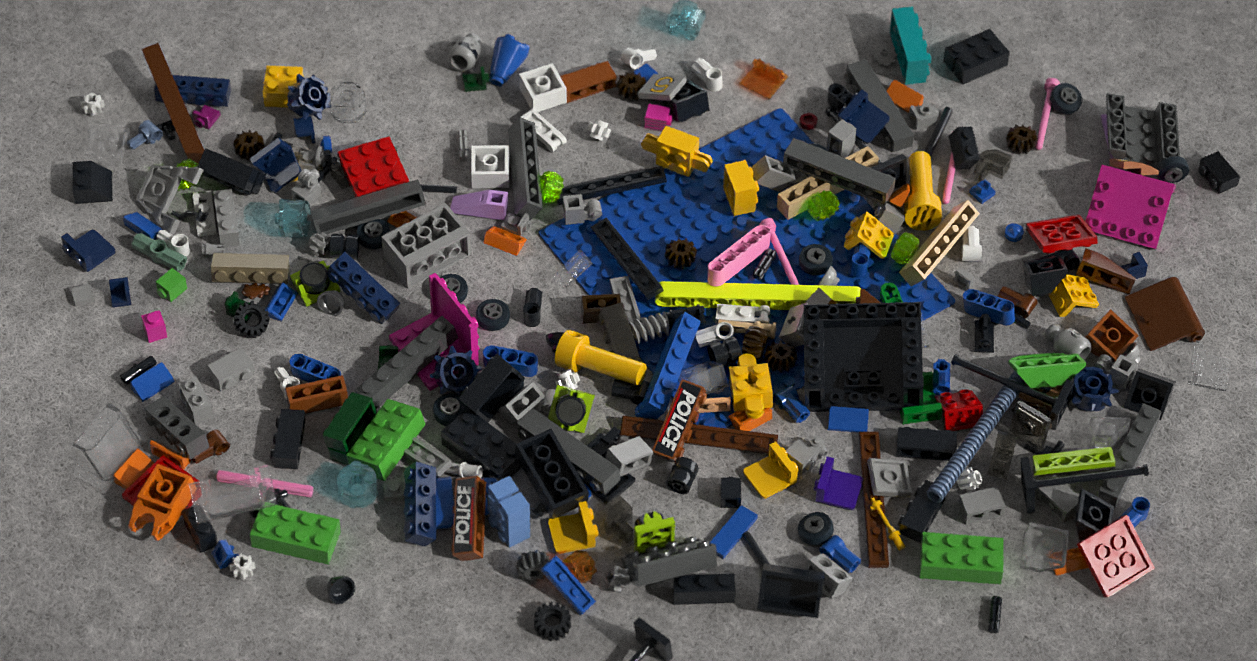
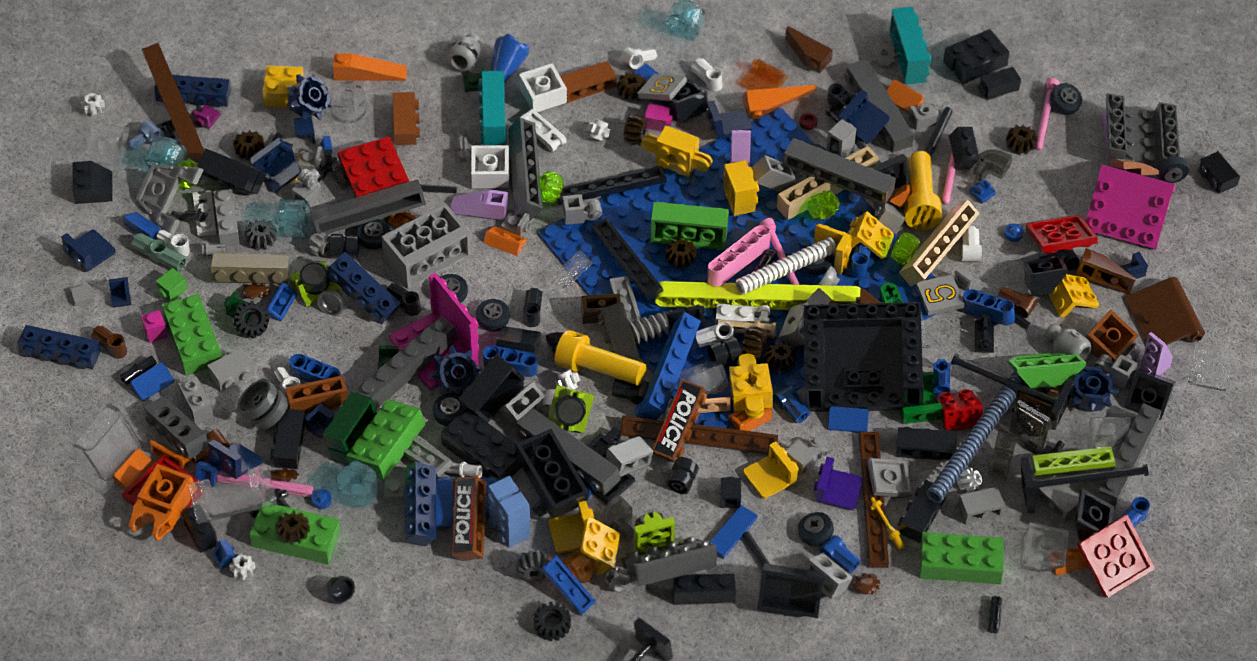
none -> dark blue brick [17,325,101,369]
none -> reddish brown piece [91,325,128,359]
none -> clear light blue brick [145,137,187,169]
none -> bright green brick [162,294,222,376]
none -> blue tile [195,461,219,487]
none -> dark blue bracket [208,440,263,479]
none -> dark grey wheel [237,379,288,430]
none -> dark grey gear [245,218,277,251]
none -> reddish brown piece [269,469,299,482]
none -> dark brown gear [275,510,310,546]
none -> dark blue panel [305,403,335,438]
none -> blue tile [311,489,332,509]
none -> orange slope [333,53,407,81]
none -> black piece [387,283,421,316]
none -> dark orange brick [393,92,420,145]
none -> teal brick [479,71,506,146]
none -> black tile [496,326,541,352]
none -> yellow bracket [580,517,620,575]
none -> dark brown gear [623,114,648,145]
none -> bright green brick [651,202,729,250]
none -> dark blue bracket [705,100,752,139]
none -> lavender slope [730,130,751,167]
none -> white piece [736,237,837,295]
none -> orange slope [742,85,816,119]
none -> reddish brown slope [785,26,833,73]
none -> yellow bracket [814,224,852,275]
none -> reddish brown piece [851,573,881,595]
none -> light grey tile [916,275,965,315]
none -> black brick [978,66,1021,100]
none -> lavender slope [1140,332,1173,375]

